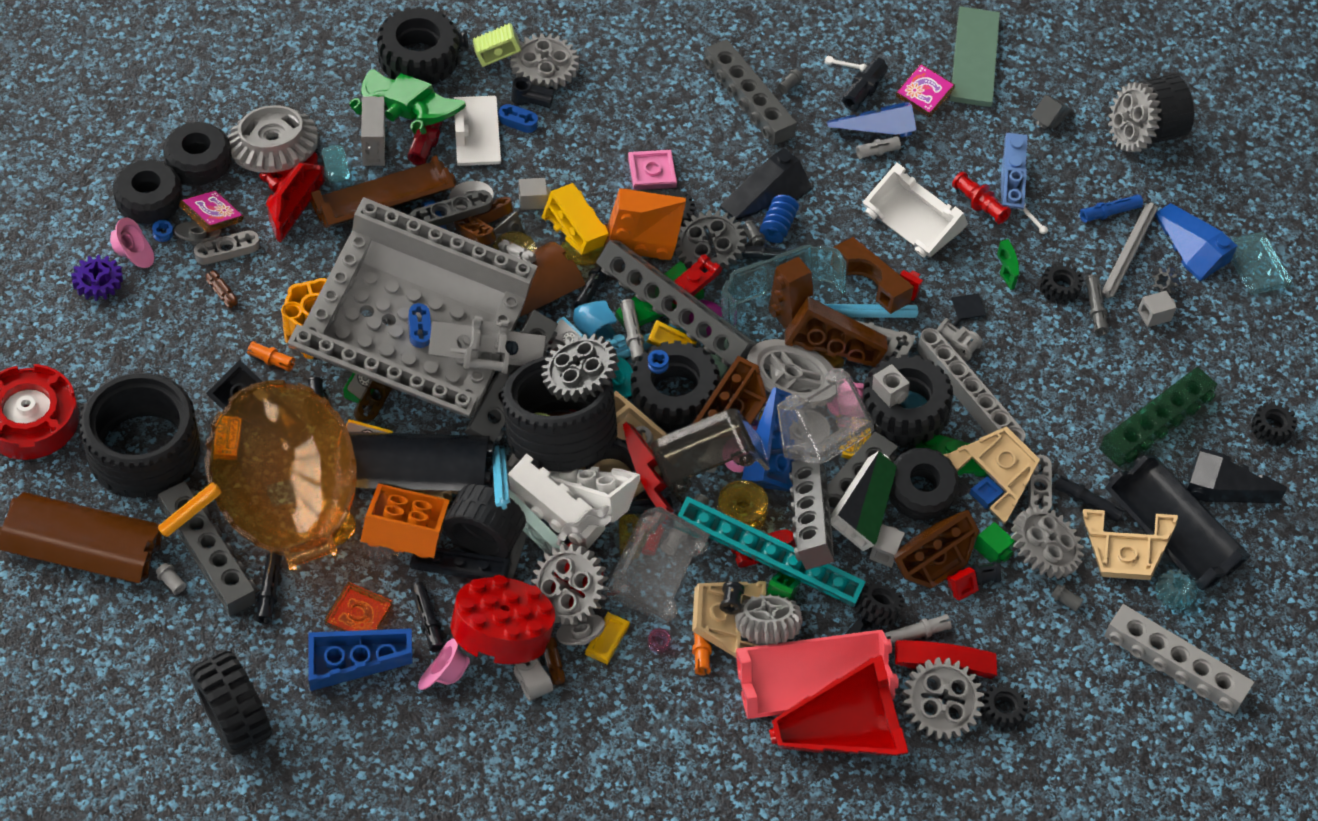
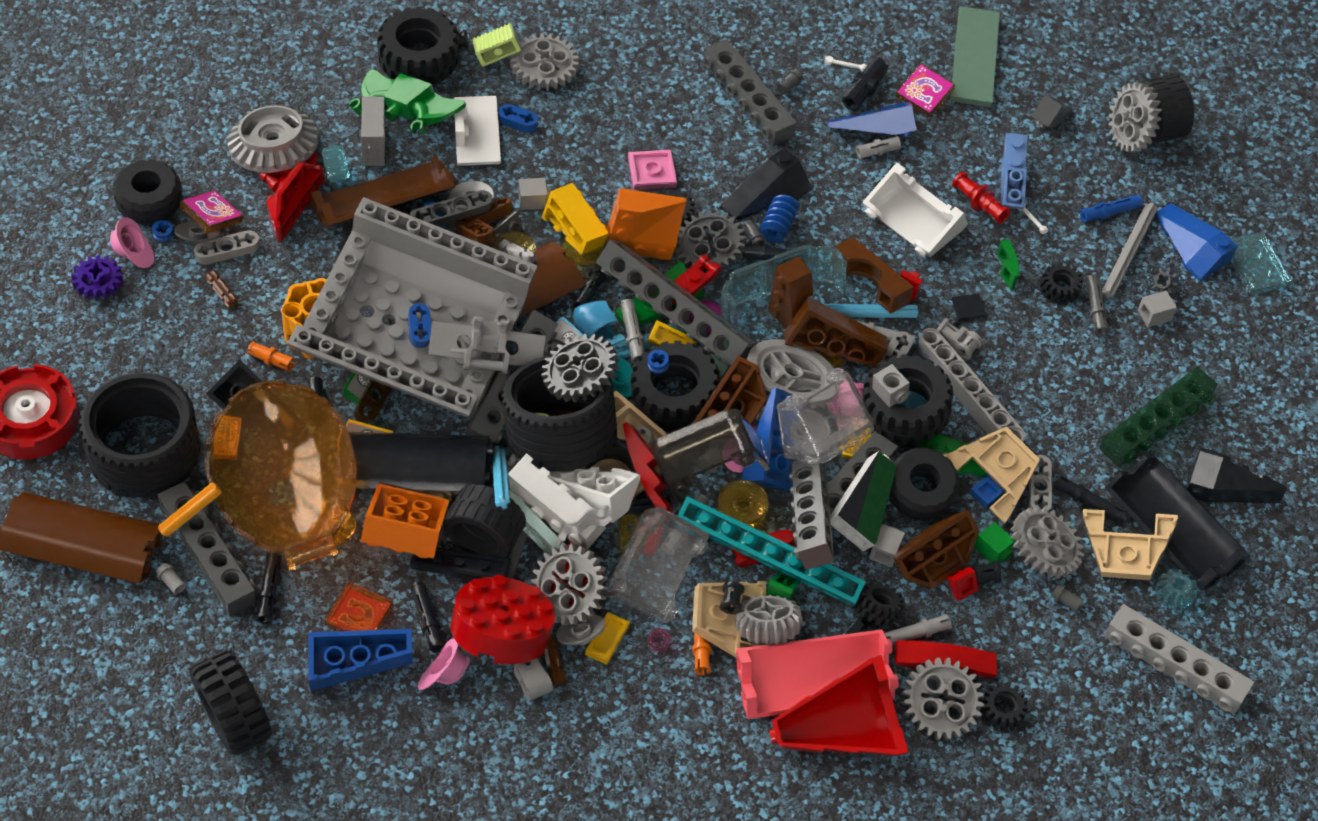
black tyre [163,122,231,186] -> none
dark red piece [408,120,444,166] -> none
black piece [511,76,555,108] -> none
black tyre [1251,401,1297,446] -> none

